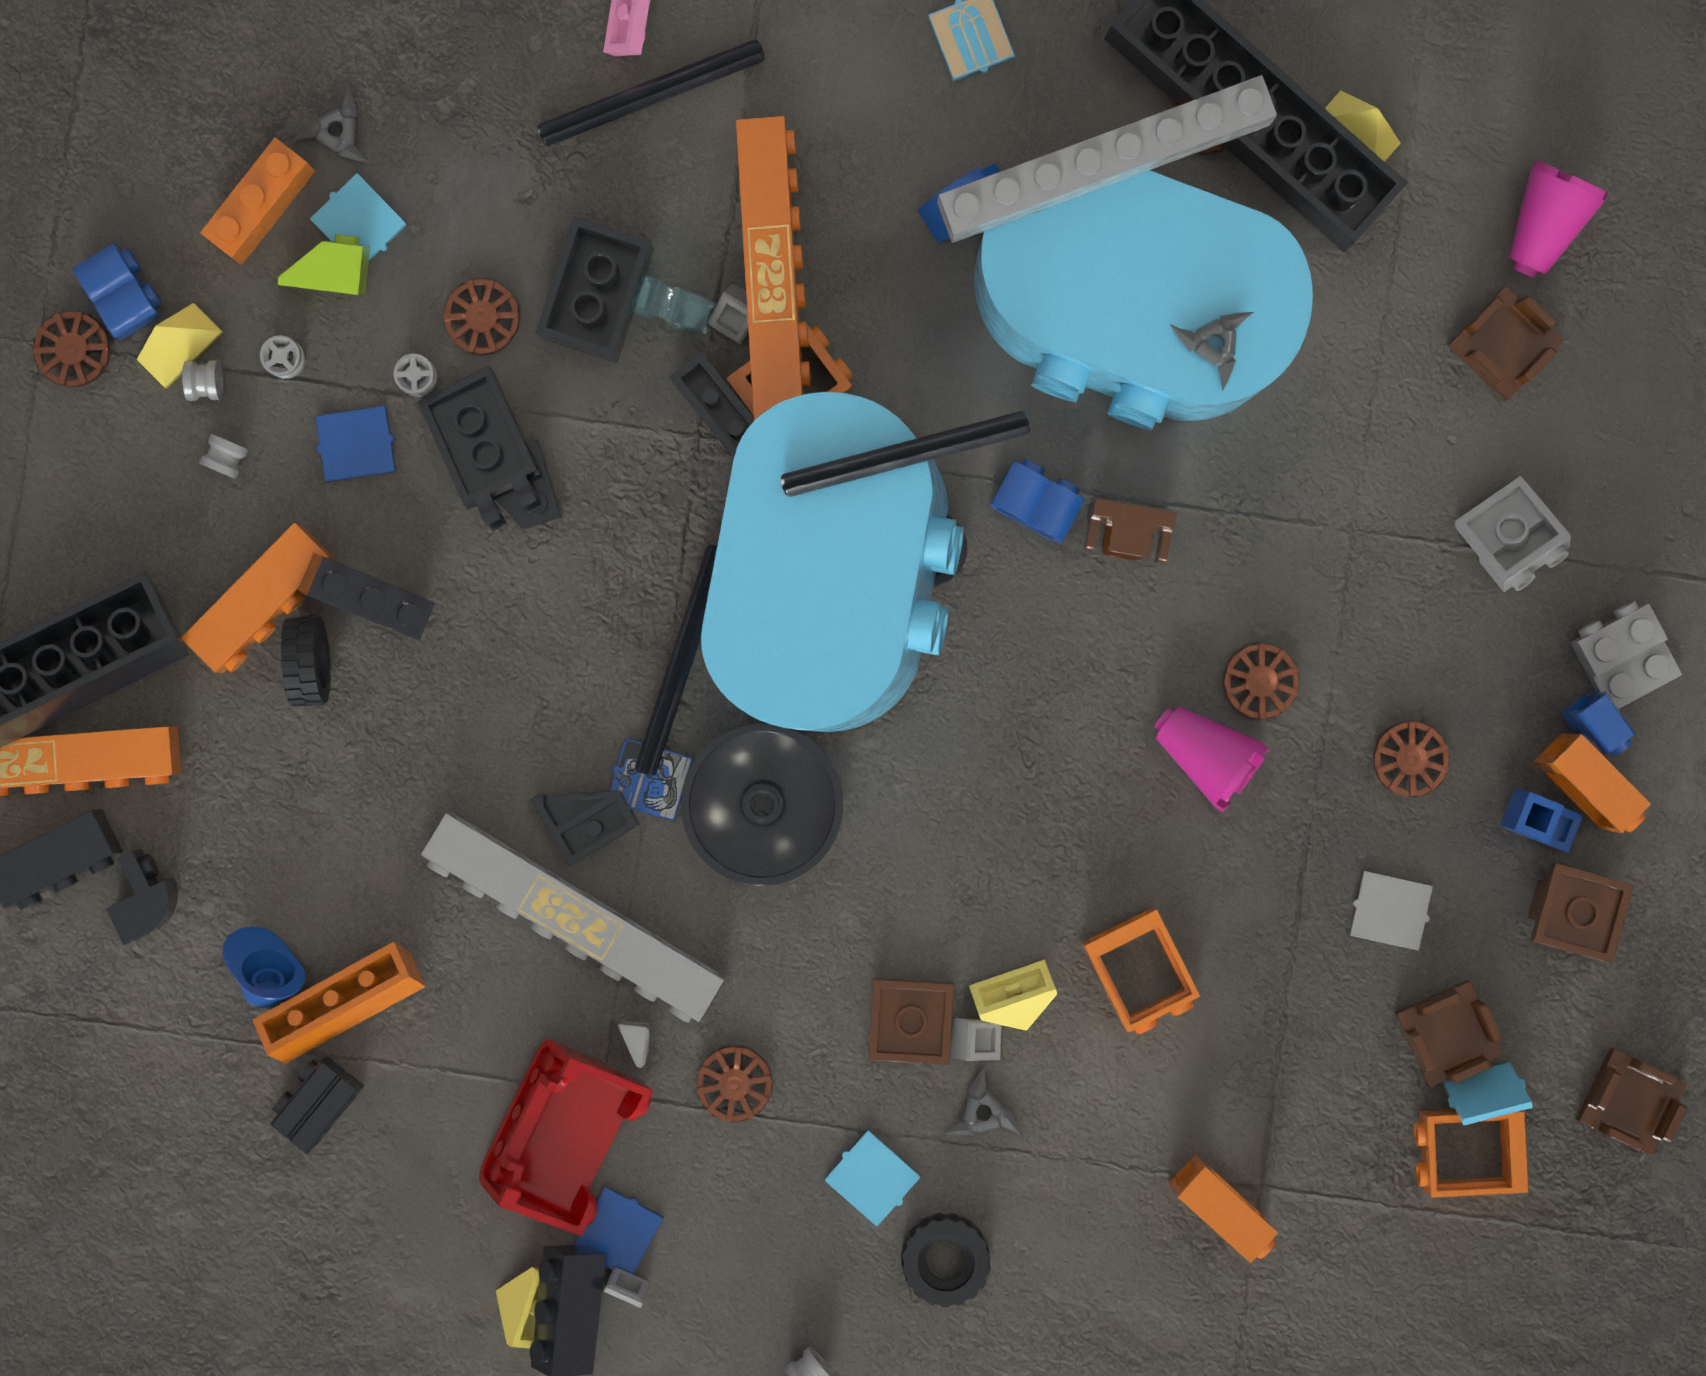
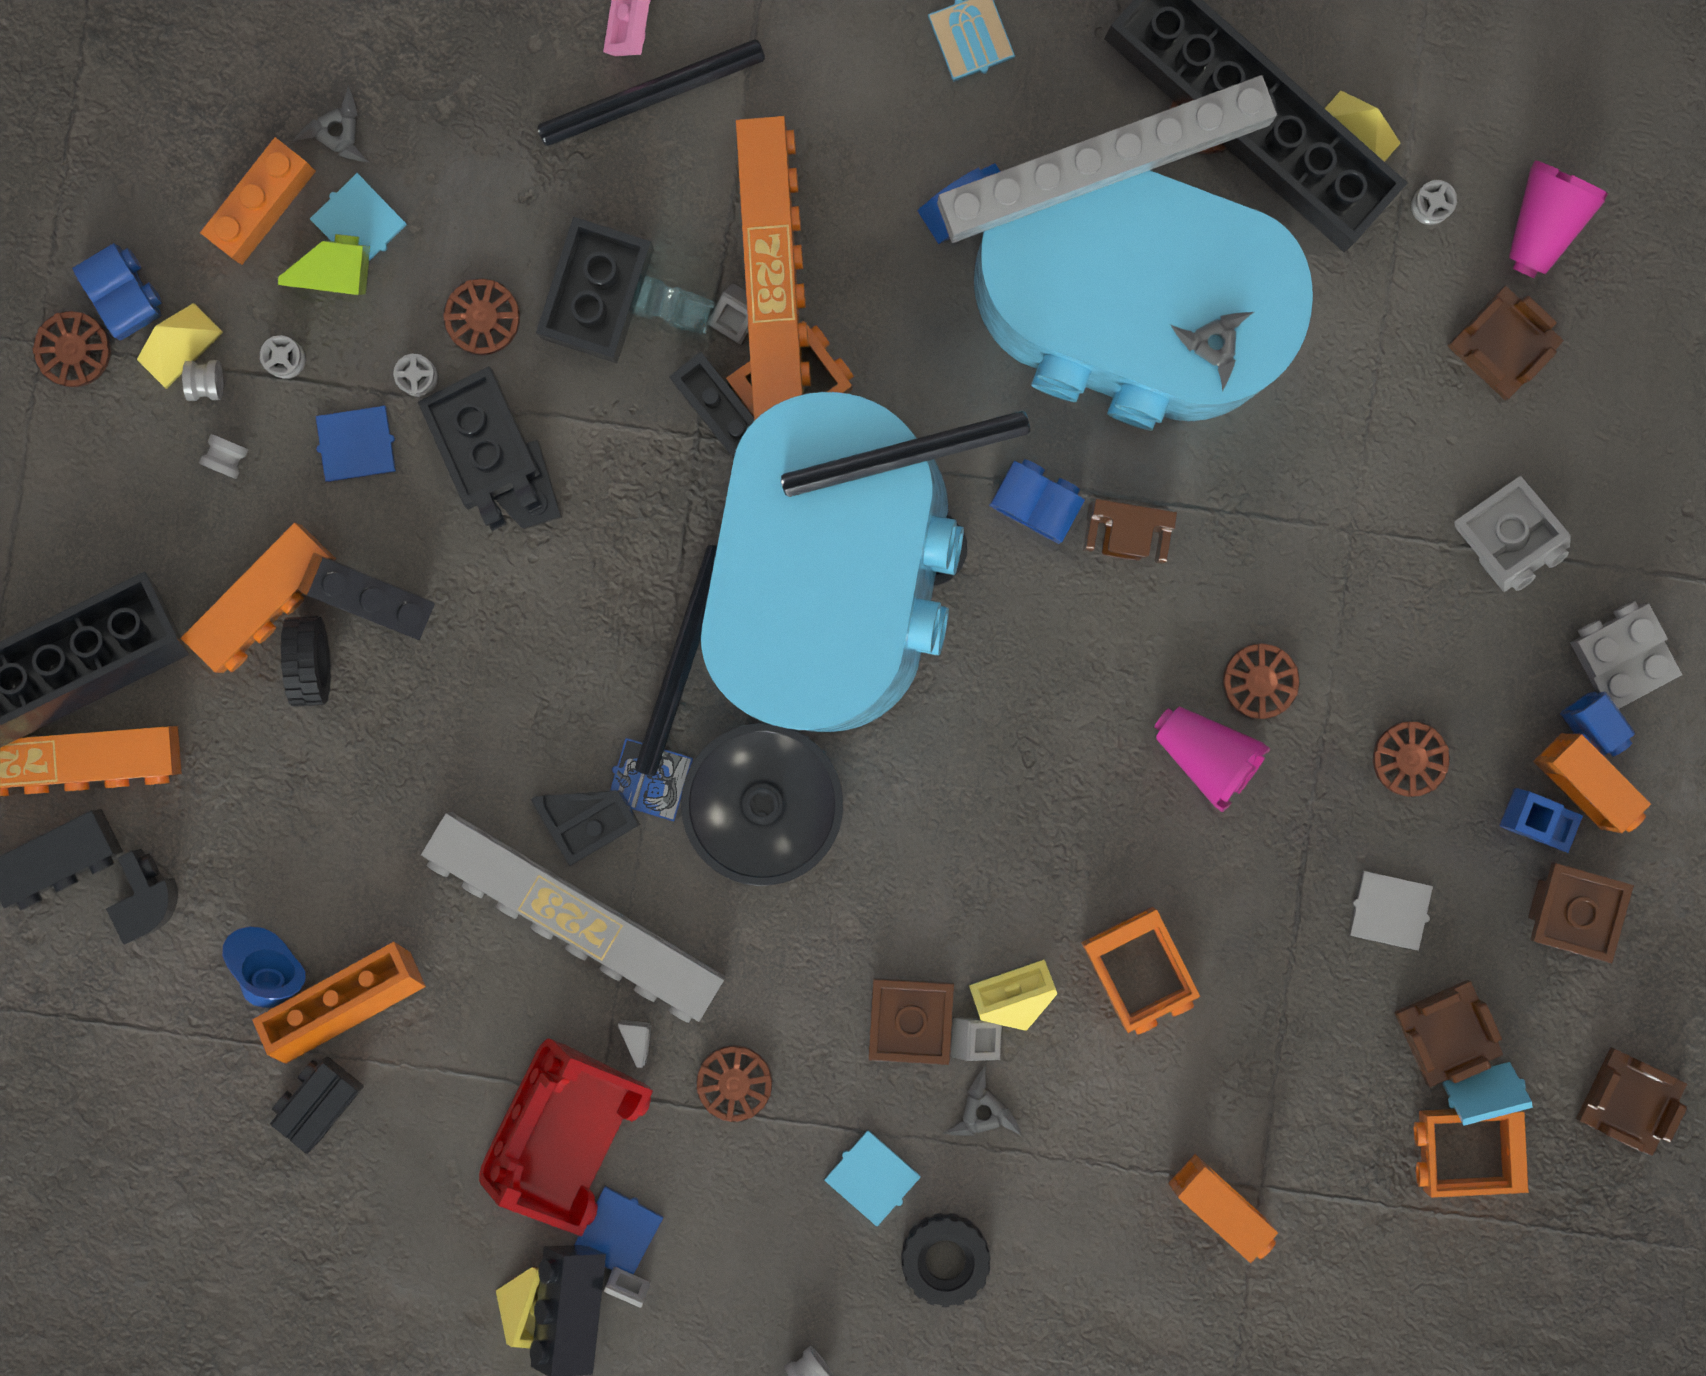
none -> light grey wheel [1411,180,1457,225]

